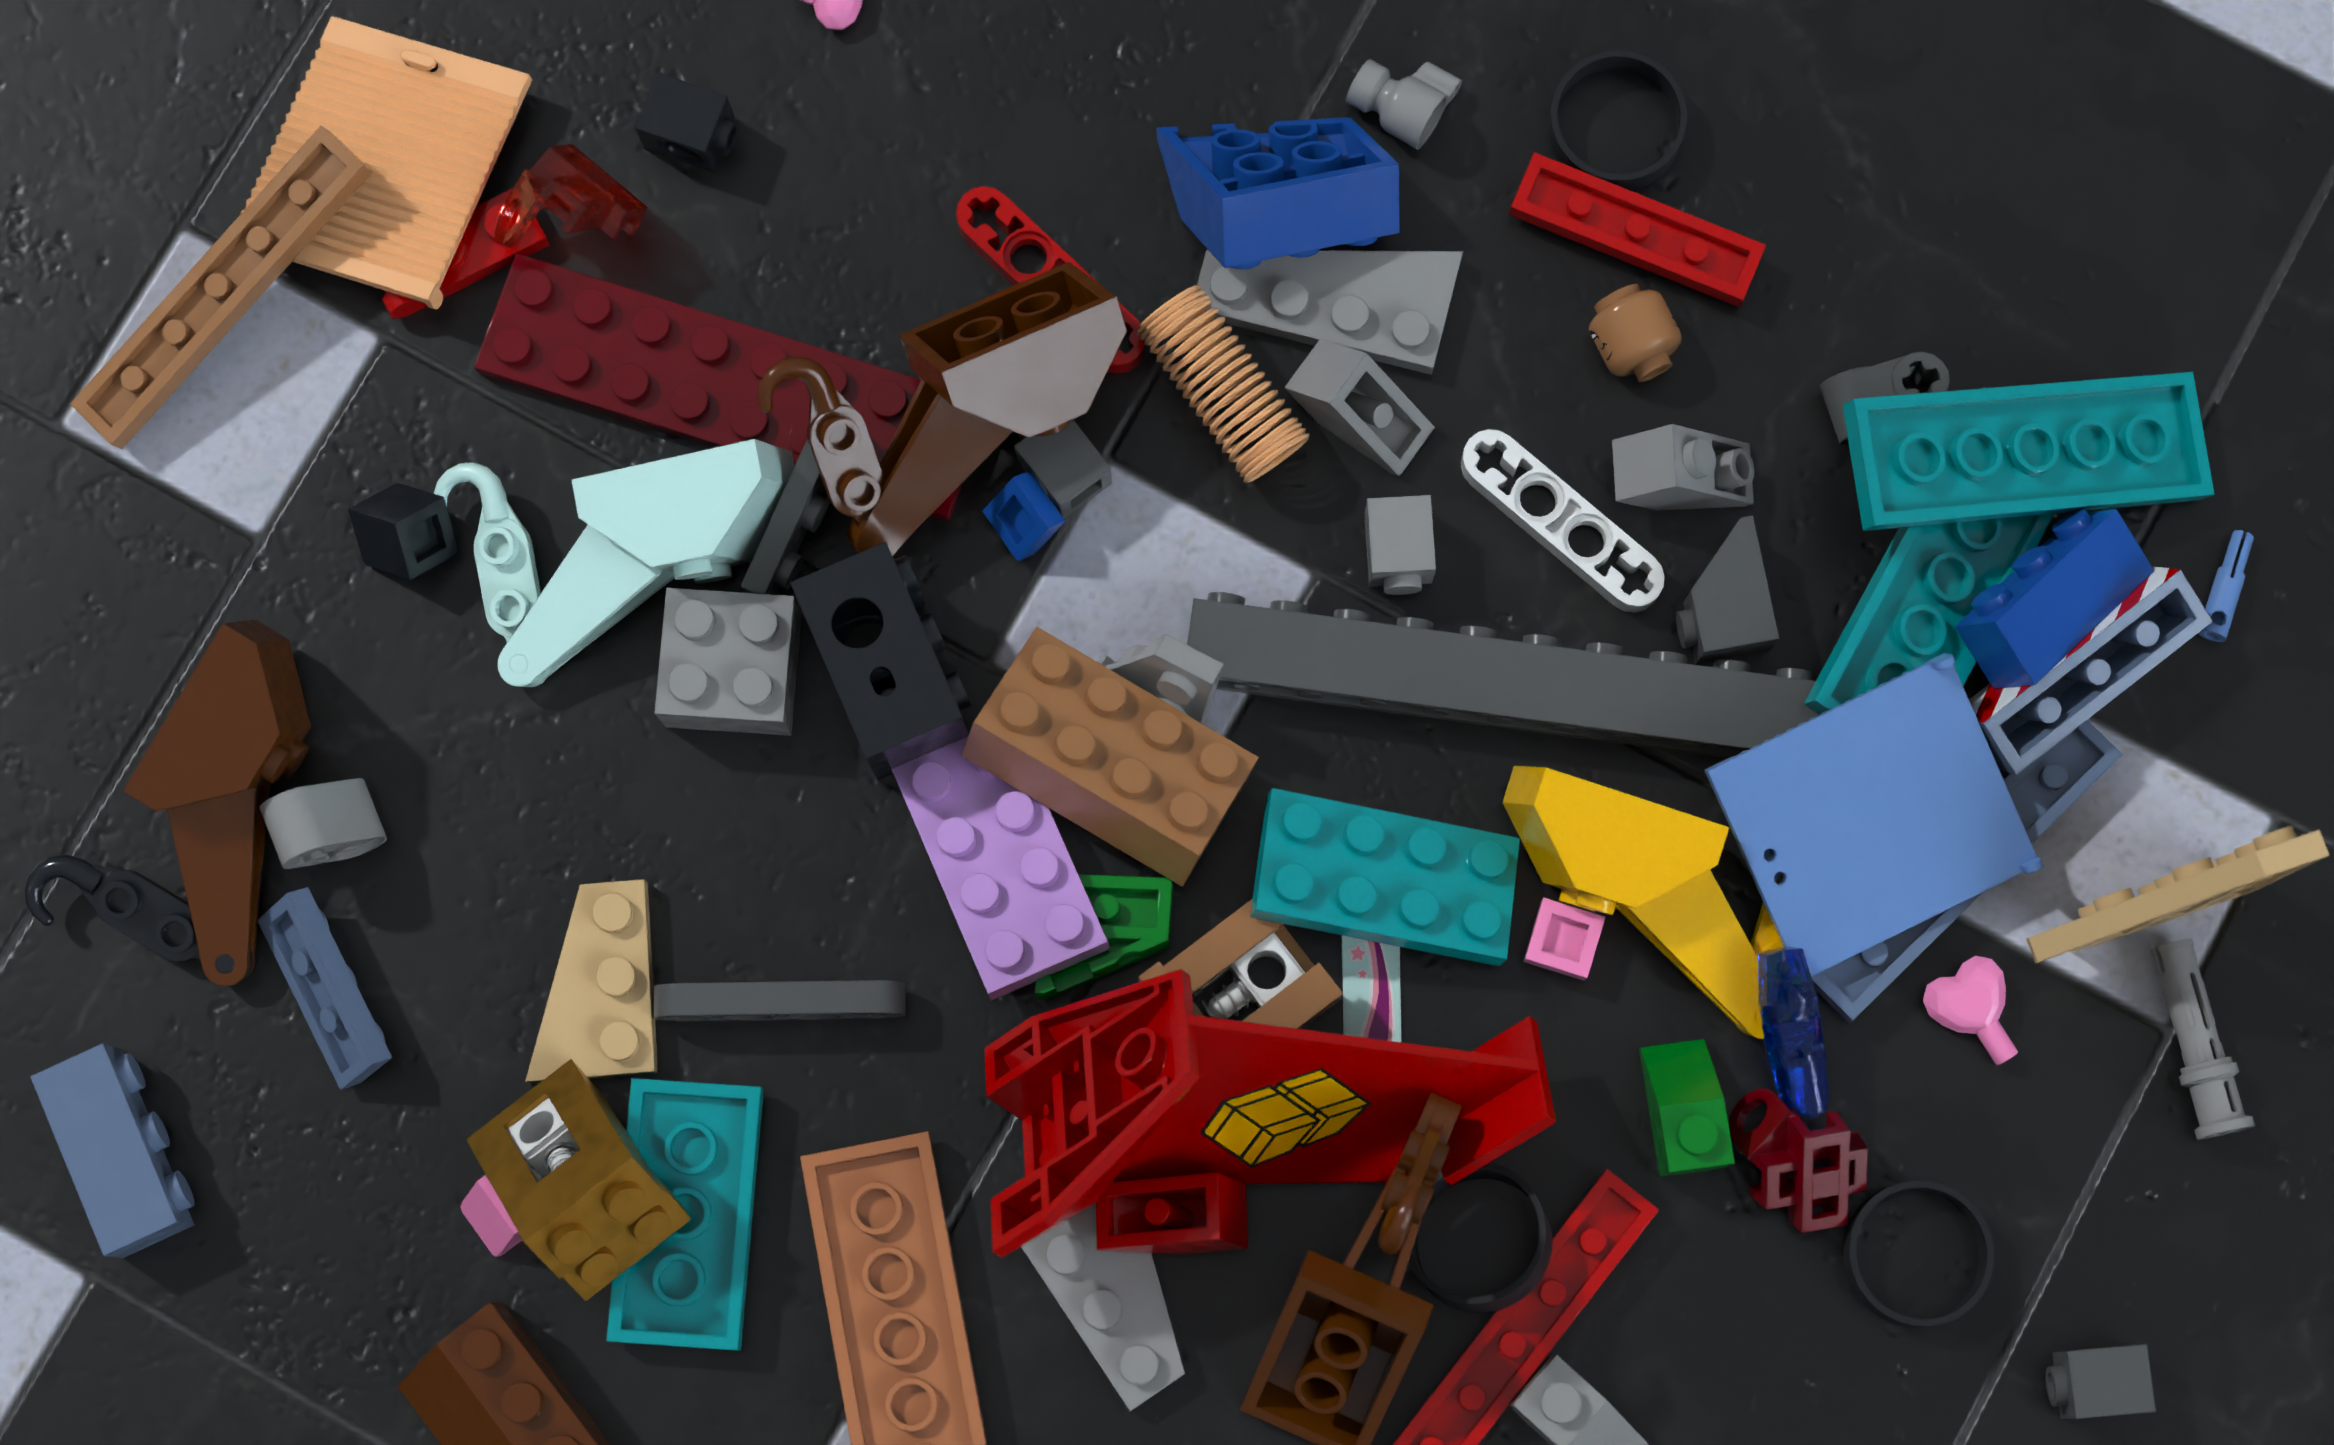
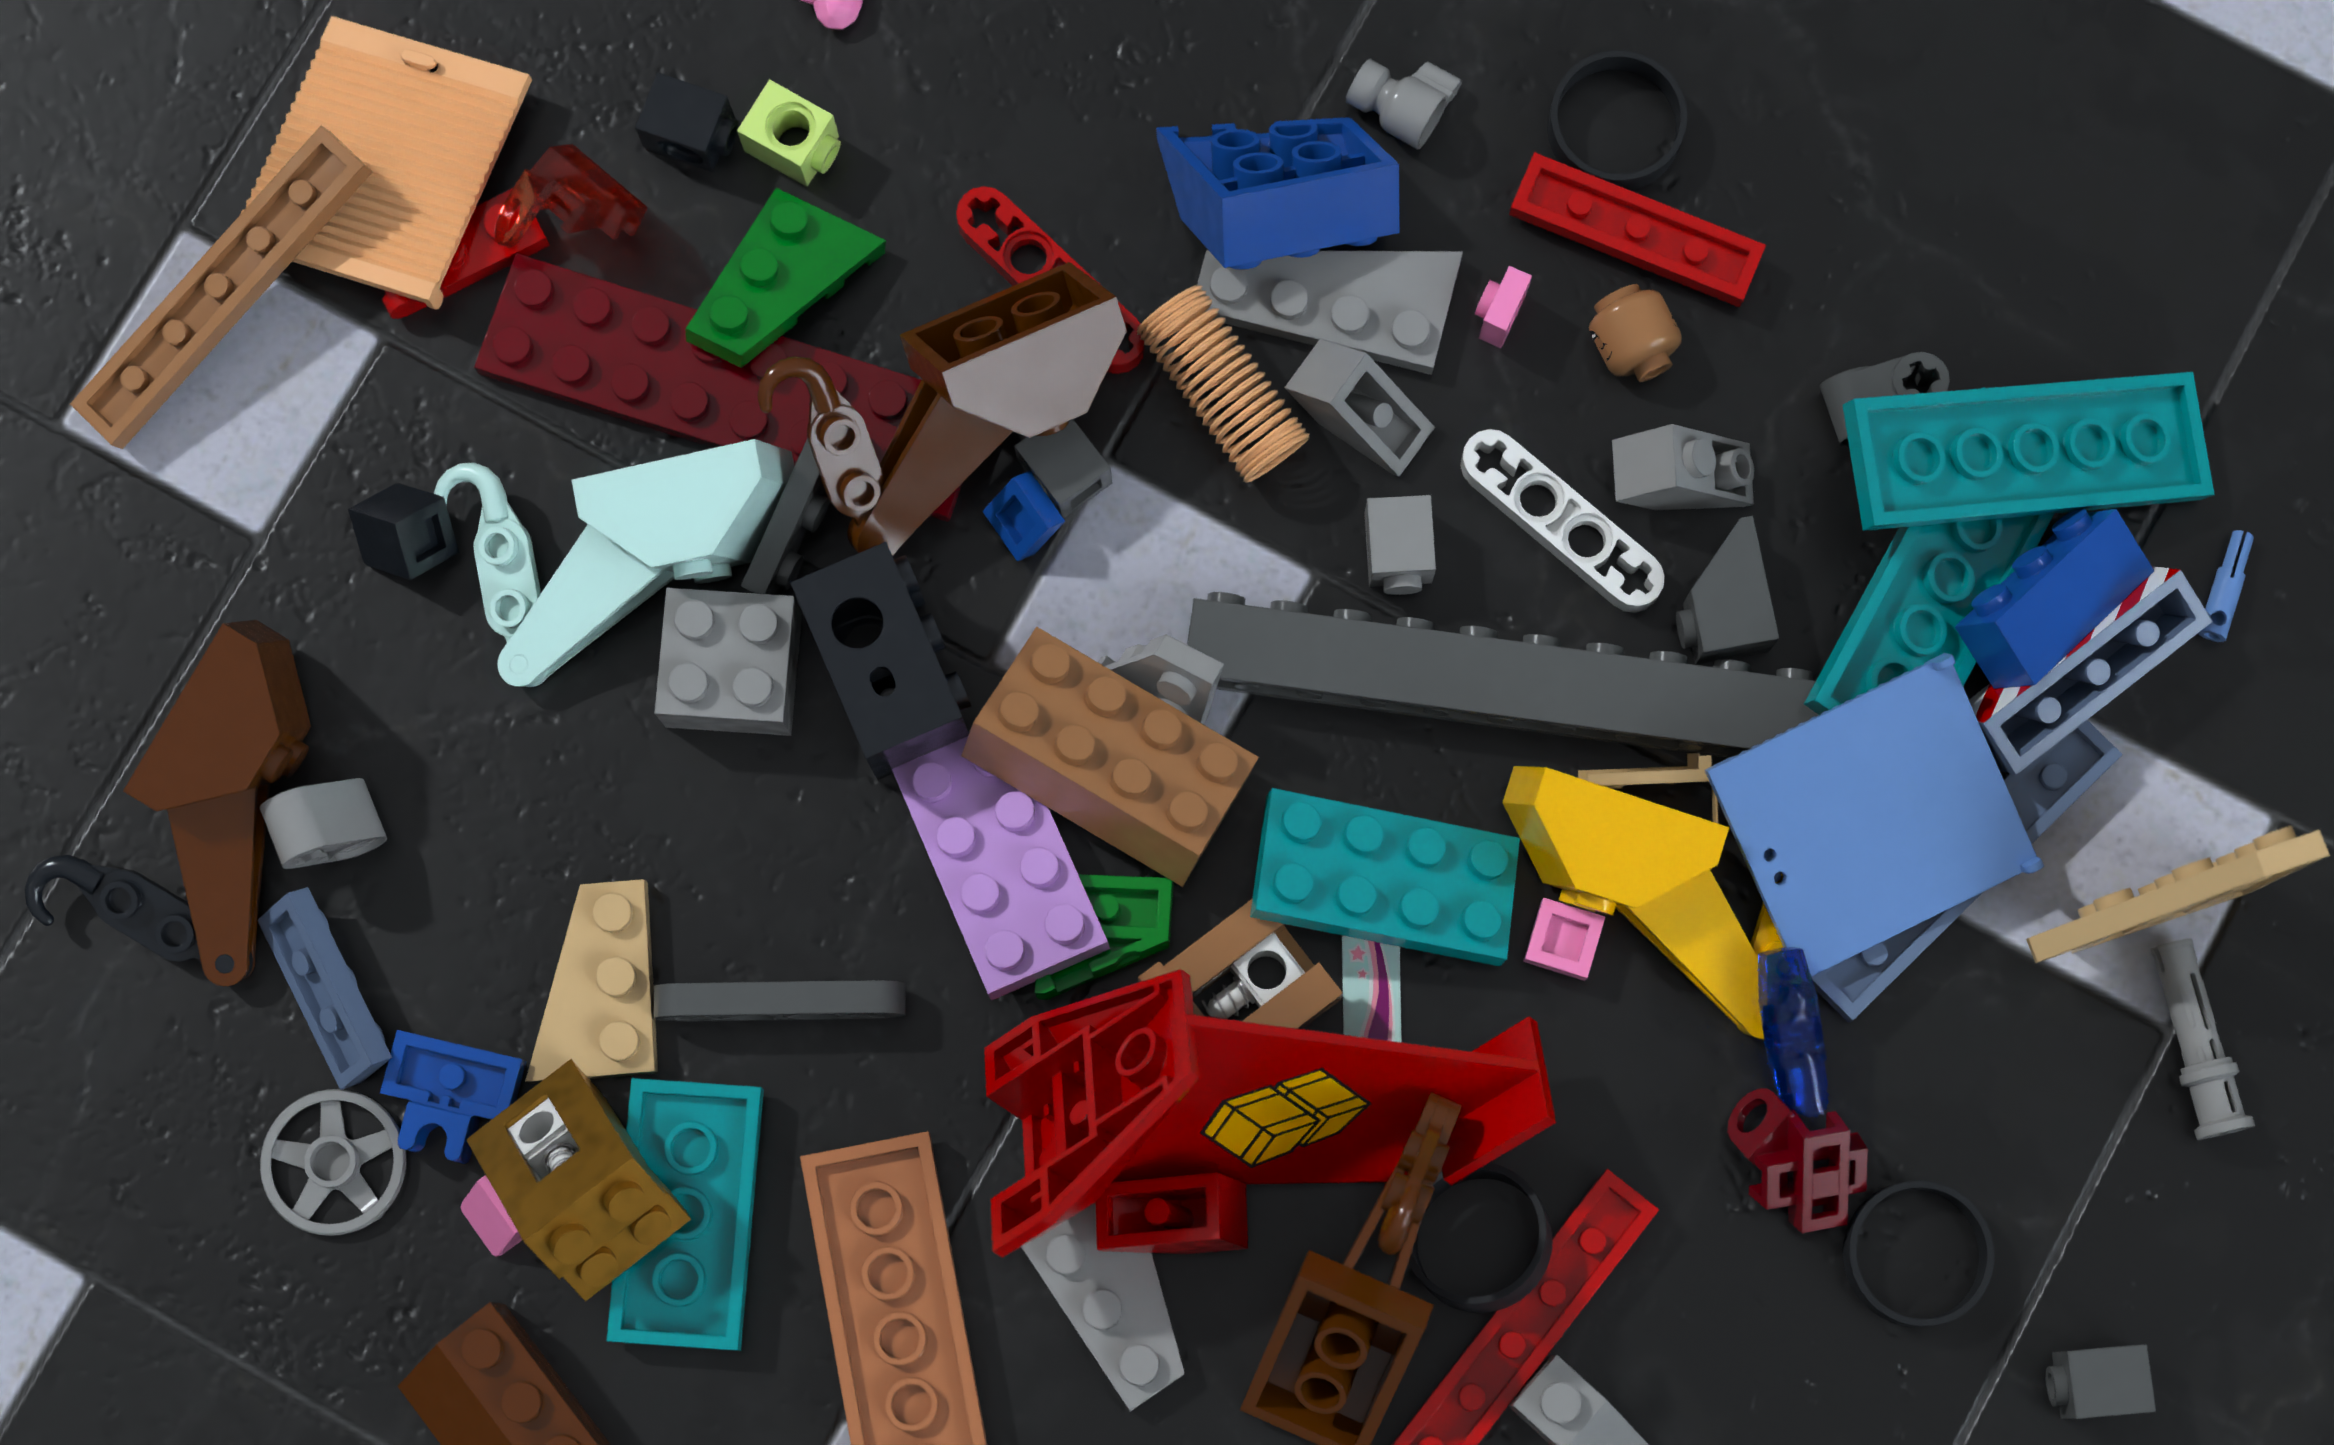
sand blue brick [30,1043,195,1258] -> none
green slope [1639,1039,1735,1177] -> none
bright pink rock [1923,955,2018,1065] -> none
none -> light grey wheel [260,1089,407,1236]
none -> blue plate [380,1030,527,1164]
none -> green wing [685,188,886,368]
none -> yellowish green brick [737,79,841,187]
none -> bright pink plate [1475,266,1532,348]
none -> tan piece [1578,753,1718,824]

